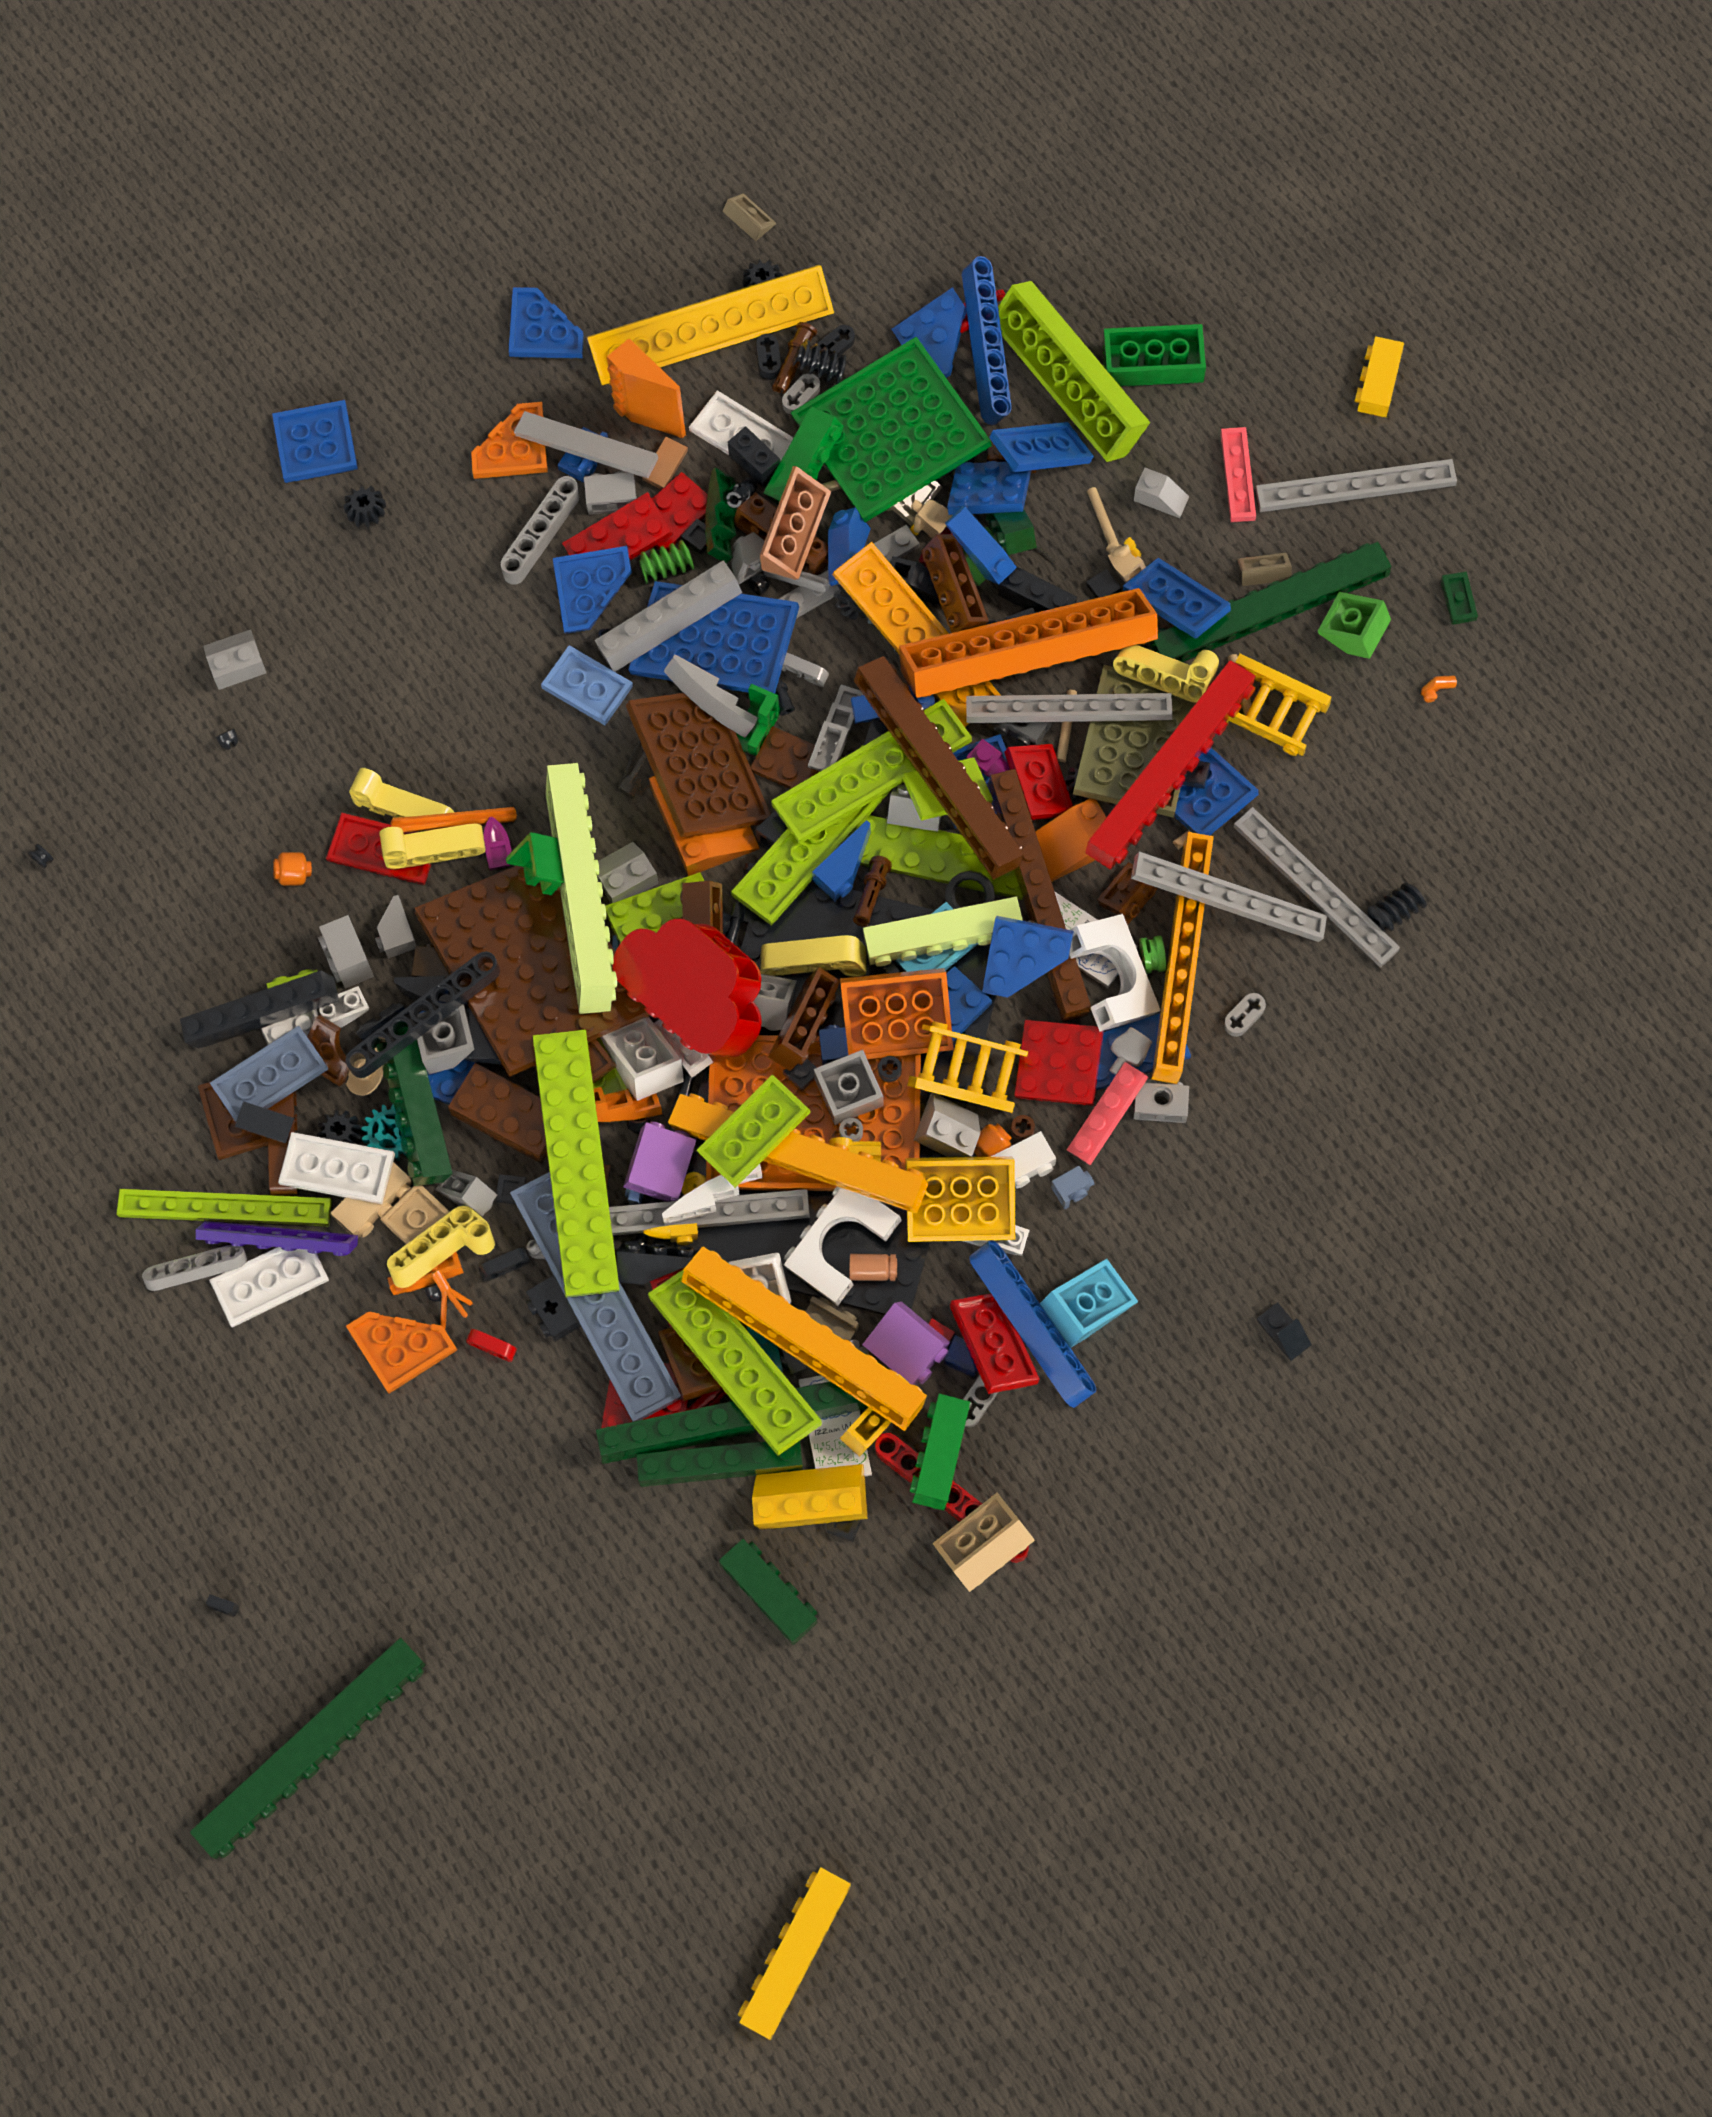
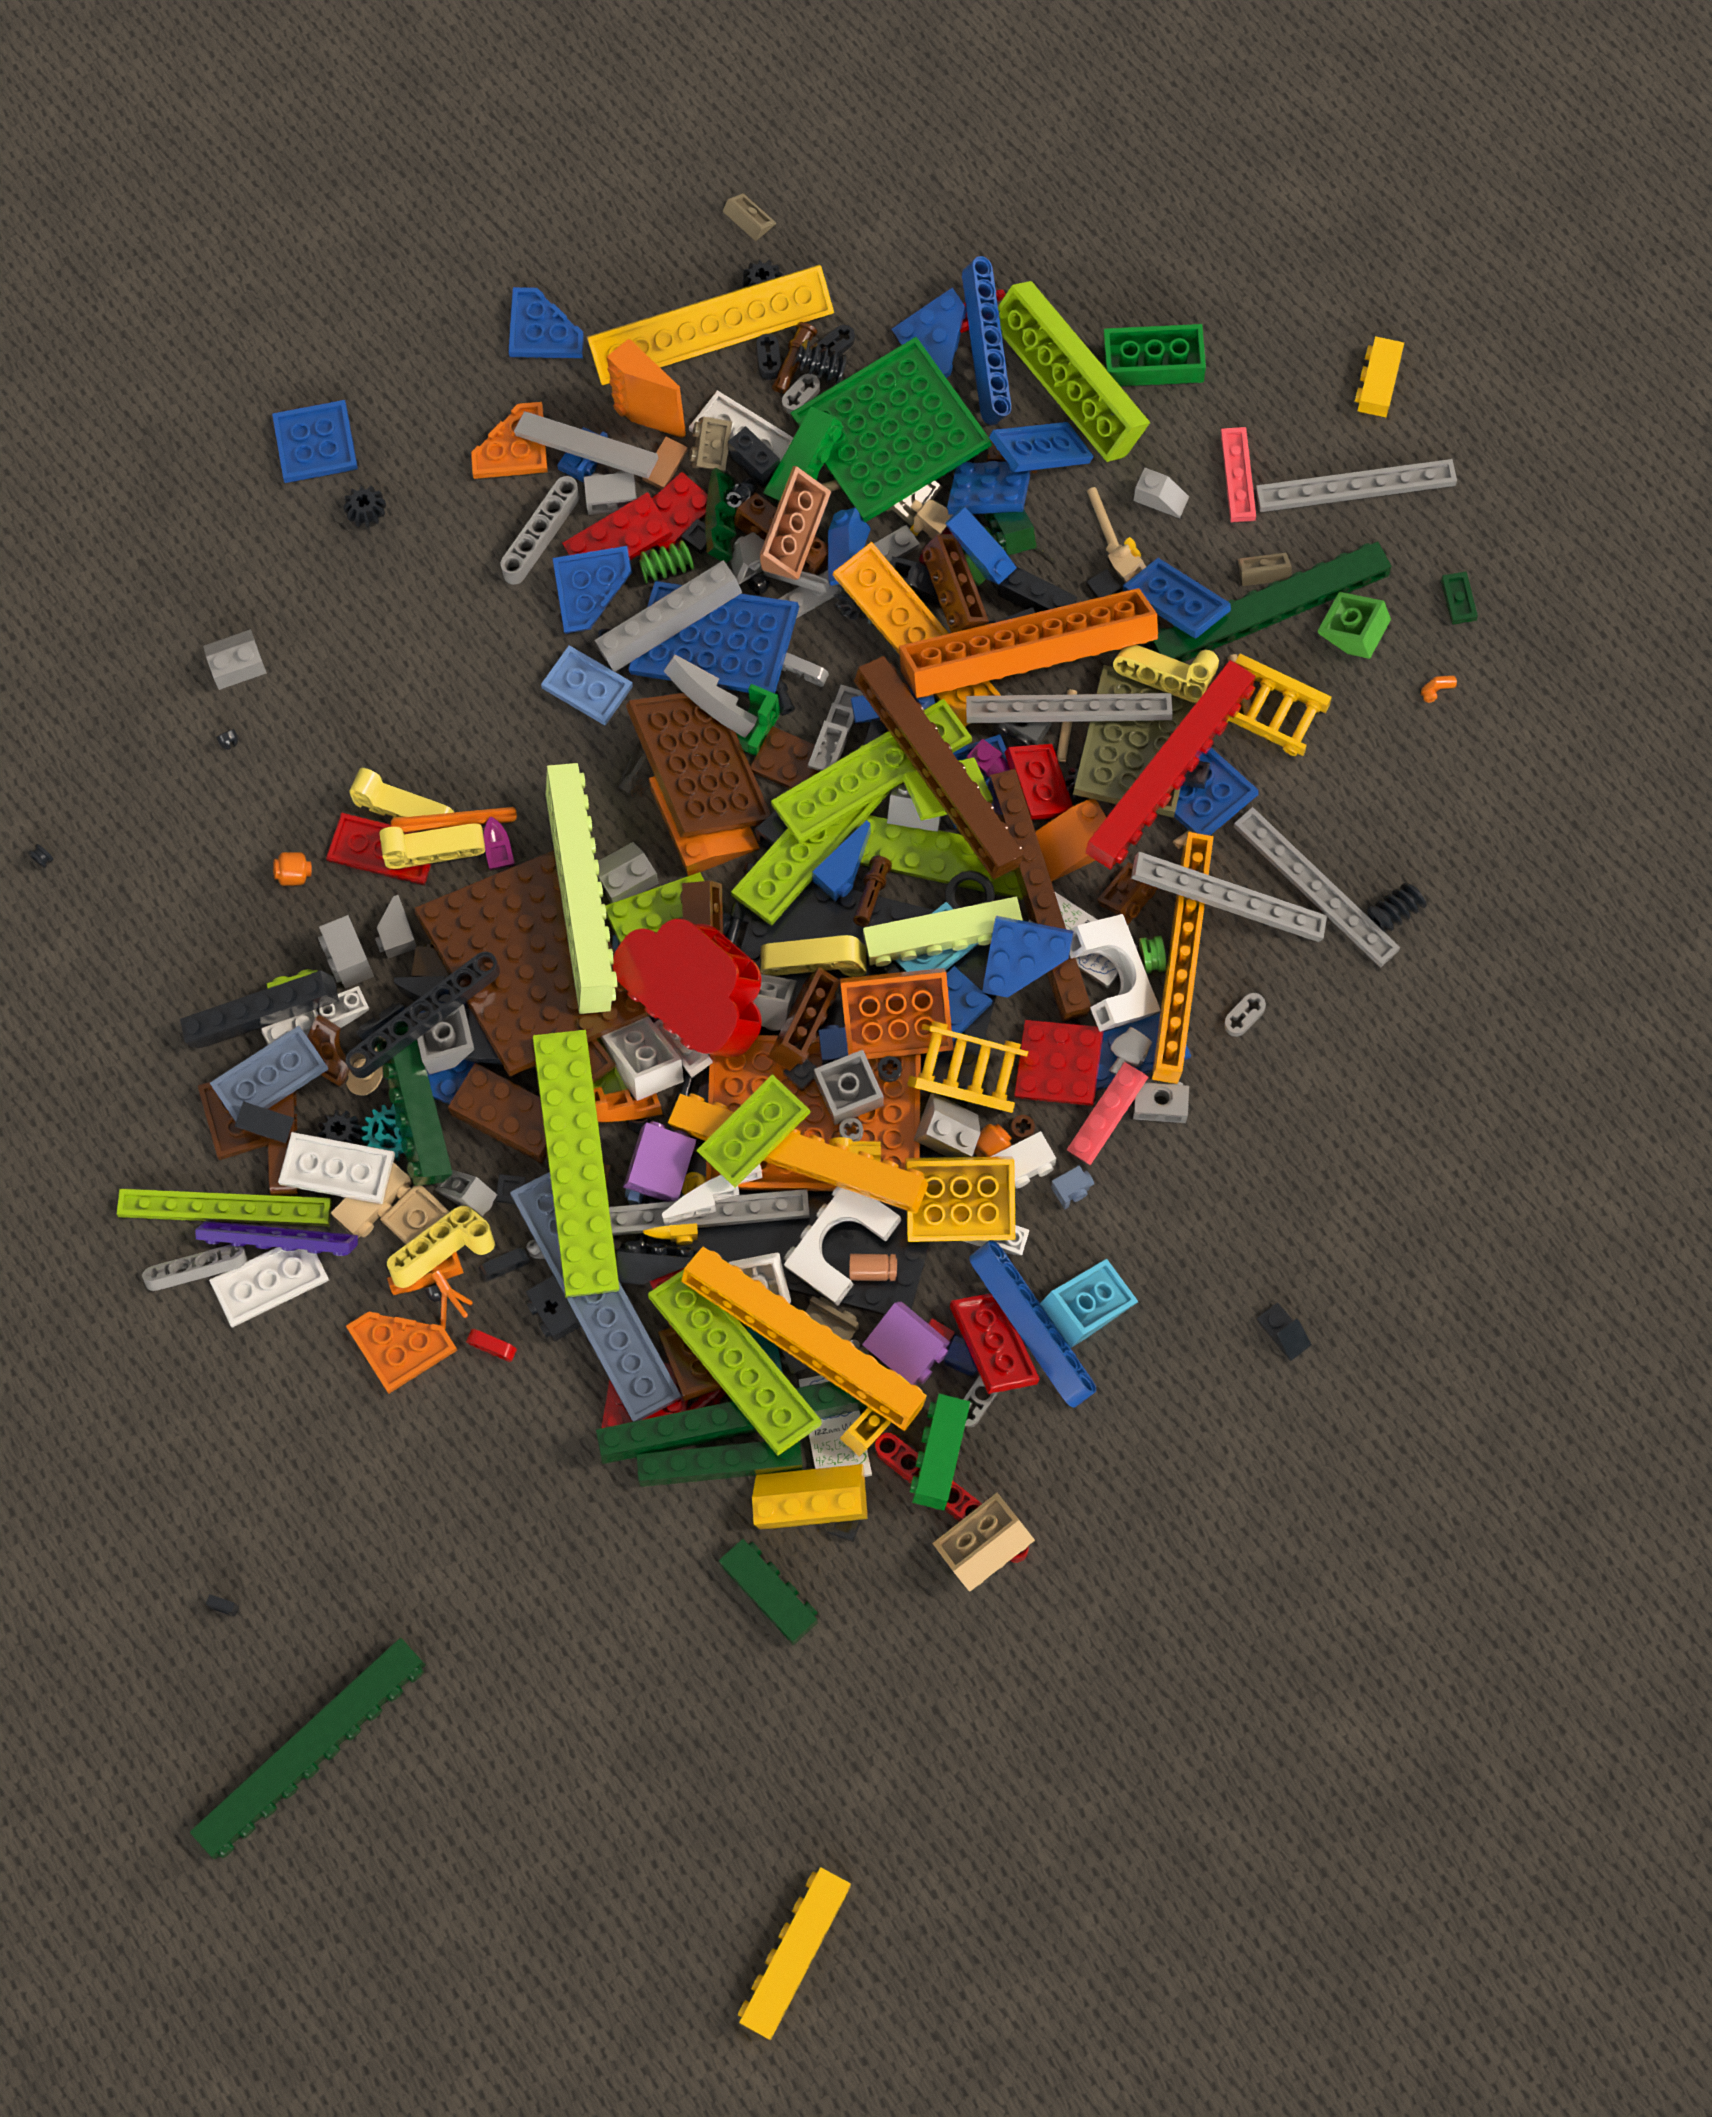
green panel [506,832,564,895] -> none
none -> dark tan bracket [689,416,732,472]

